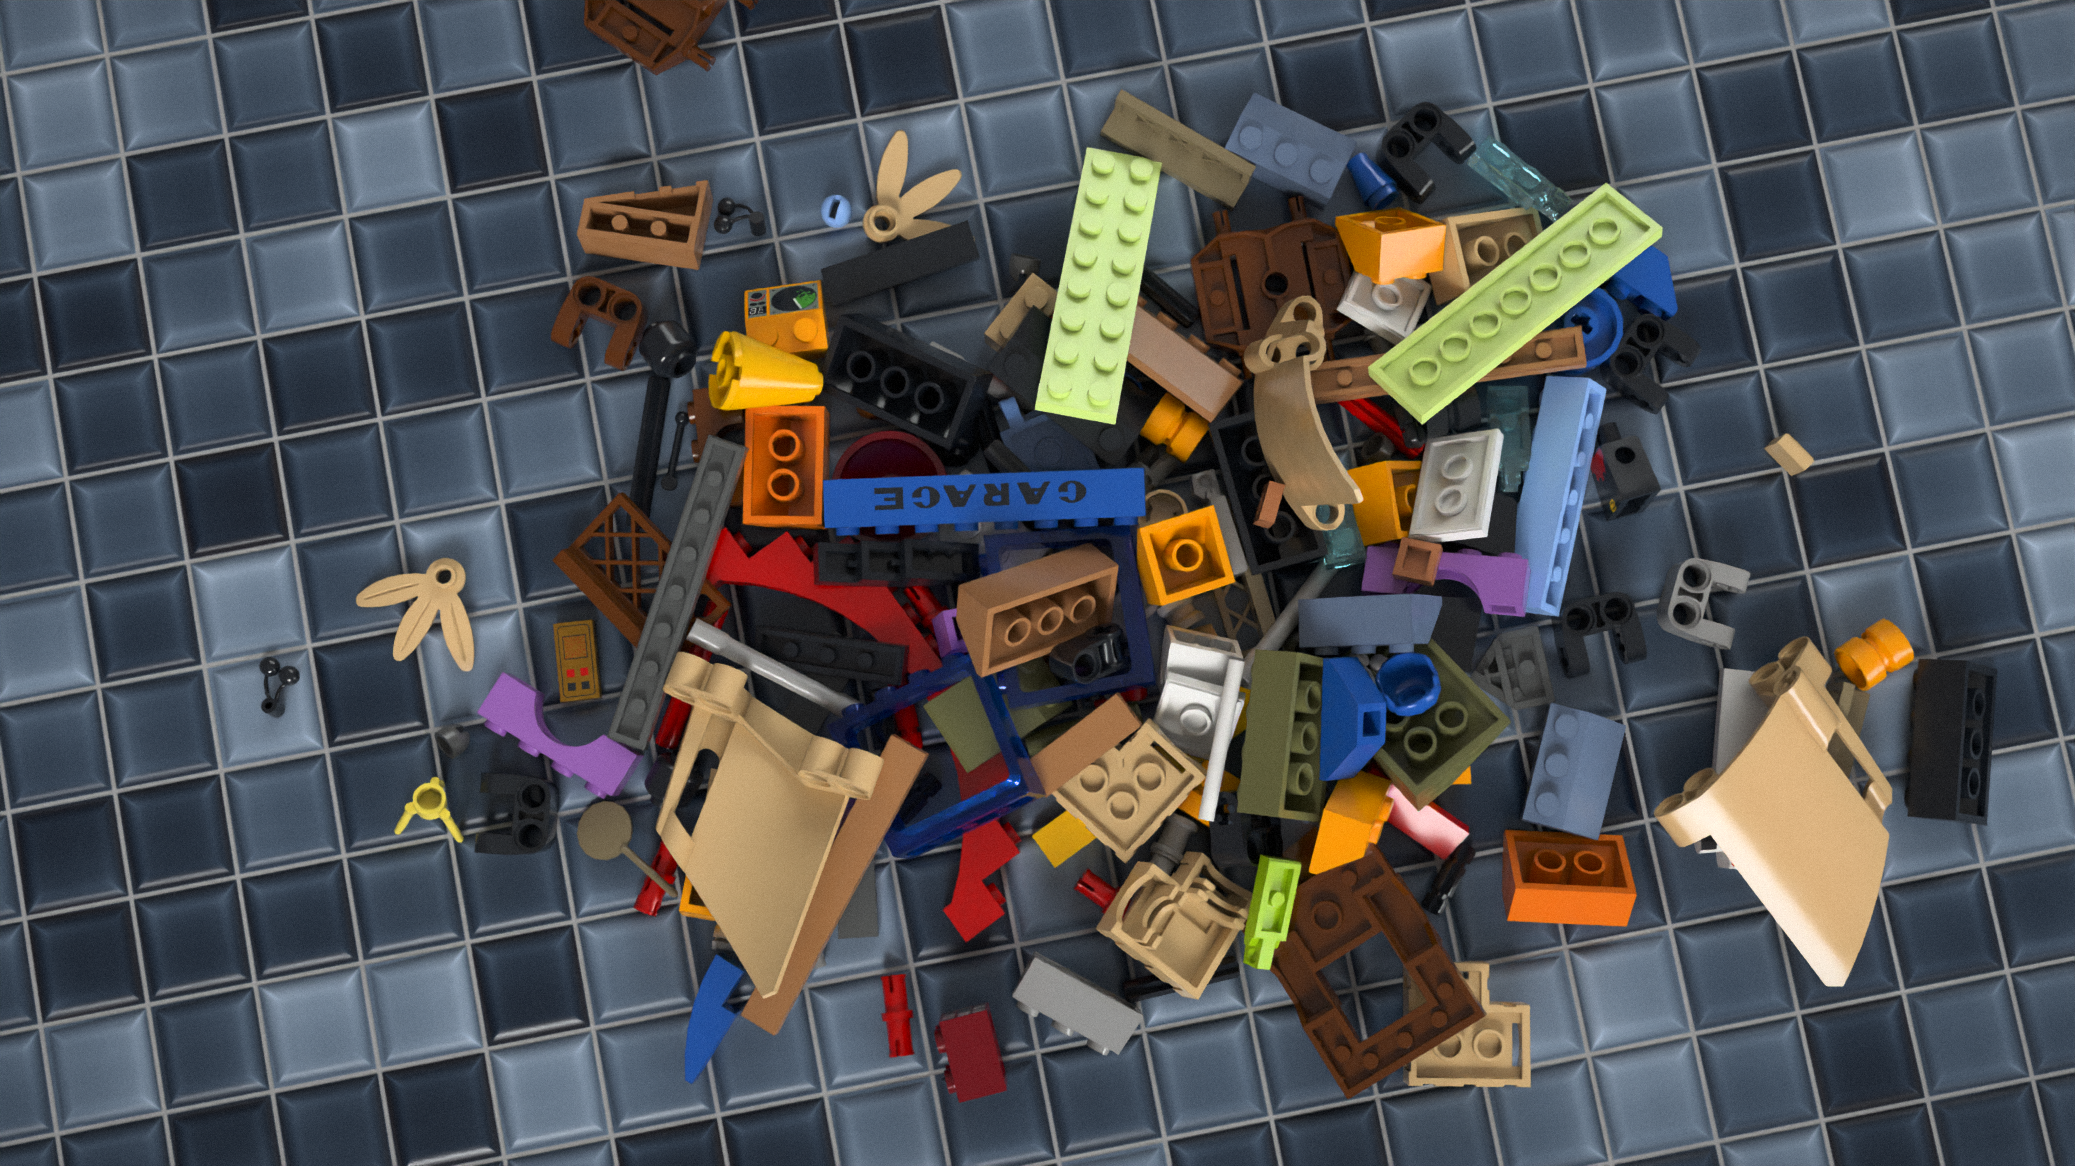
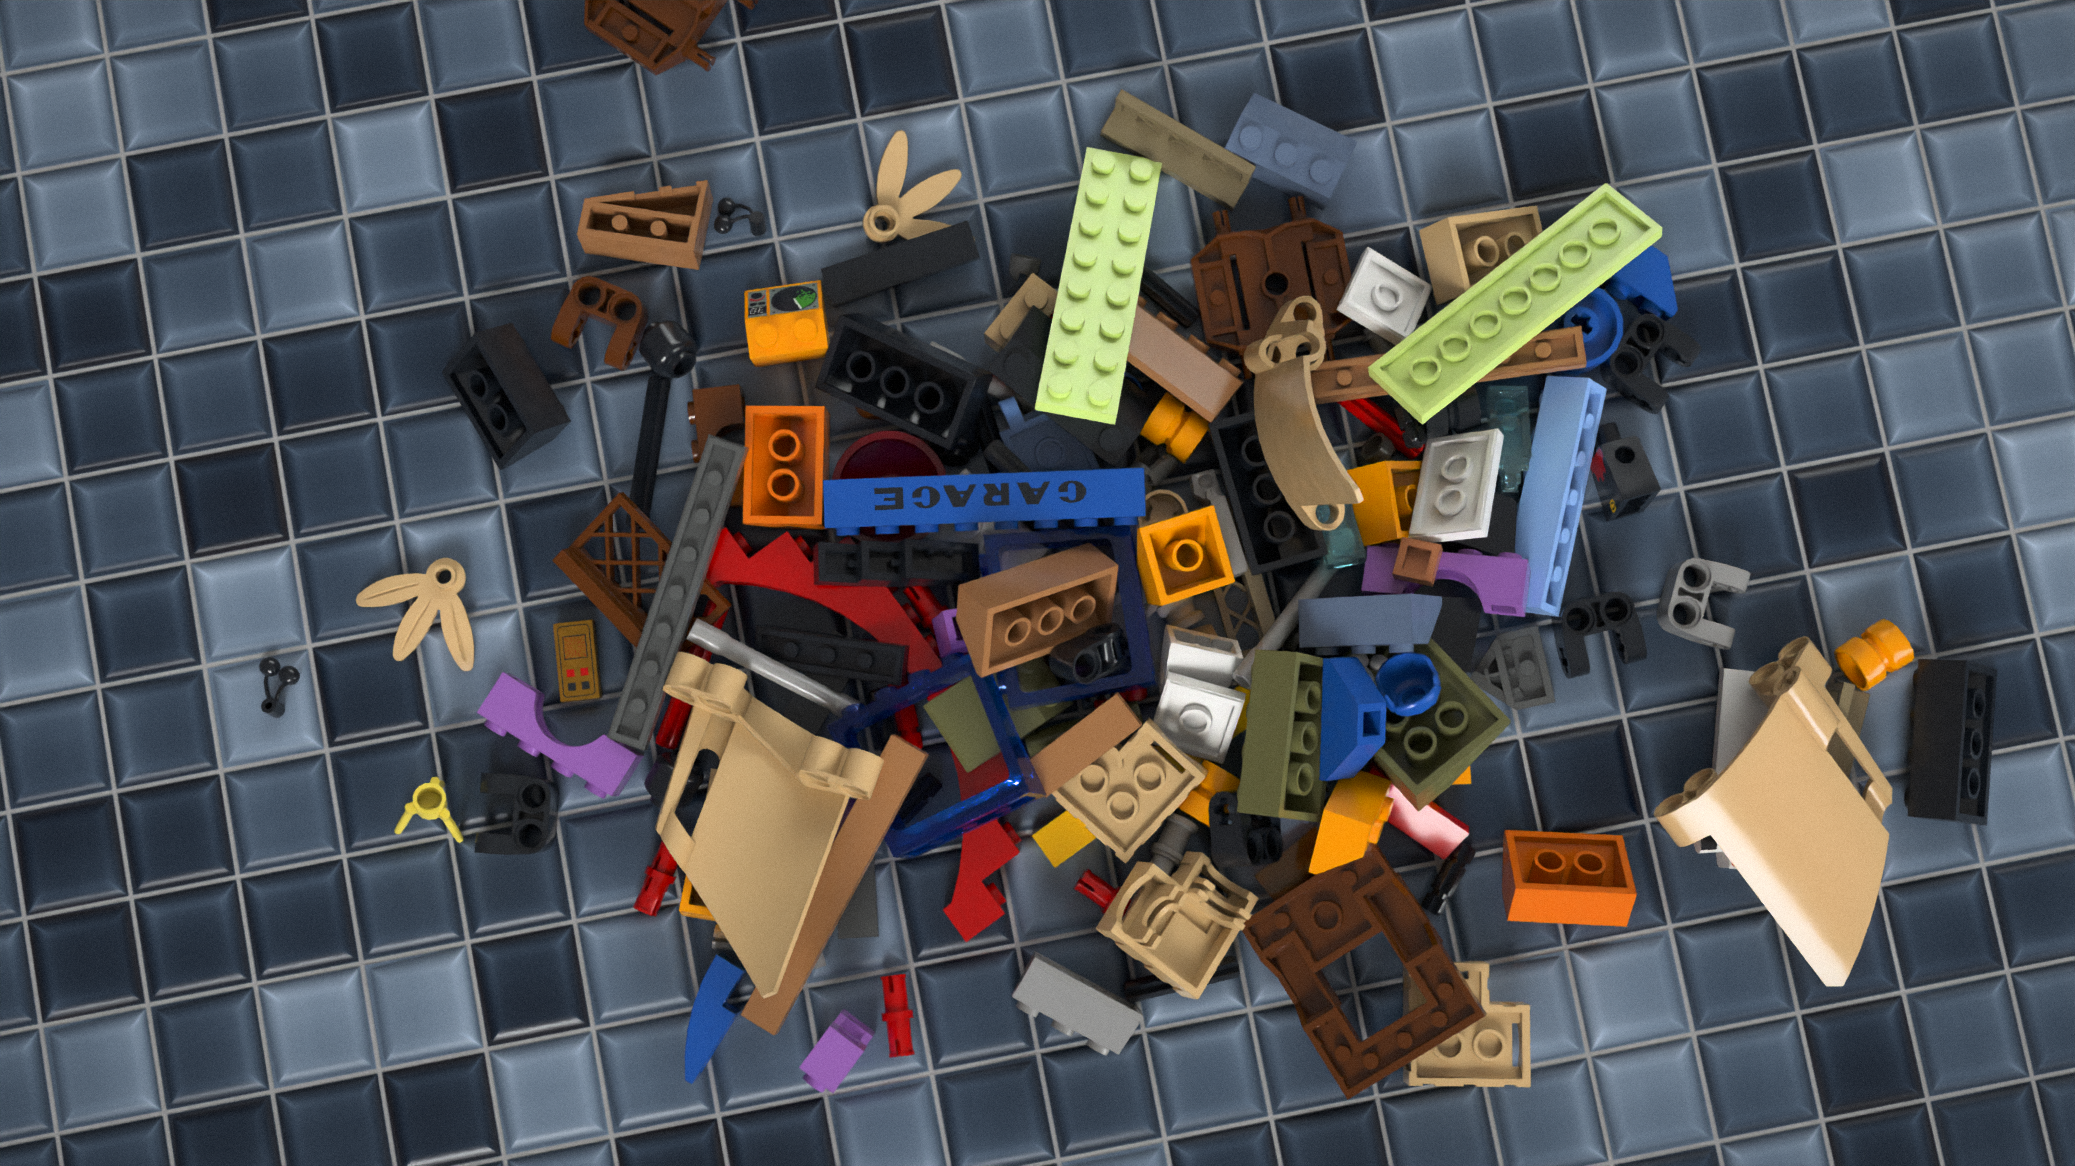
dark grey hinge [434,724,470,759] -> none
dark tan piece [577,801,678,897] -> none
black hinge [661,411,689,491] -> none
yellow cone [708,331,823,411] -> none
light blue hinge [820,195,852,228] -> none
dark red brick [934,1002,1008,1103] -> none
white bar [1198,659,1245,822] -> none
lime hinge [1243,855,1302,970] -> none
nougat tile [1253,481,1285,528] -> none
light orange slope [1335,207,1446,285] -> none
blue cone [1346,152,1399,211] -> none
black piece [1375,102,1476,204] -> none
clear light blue hinge [1466,135,1572,222] -> none
sand blue slope [1519,703,1626,841] -> none
tan tile [1764,433,1814,476] -> none
none -> black slope [442,323,571,470]
none -> medium lavender arch [799,1009,875,1093]

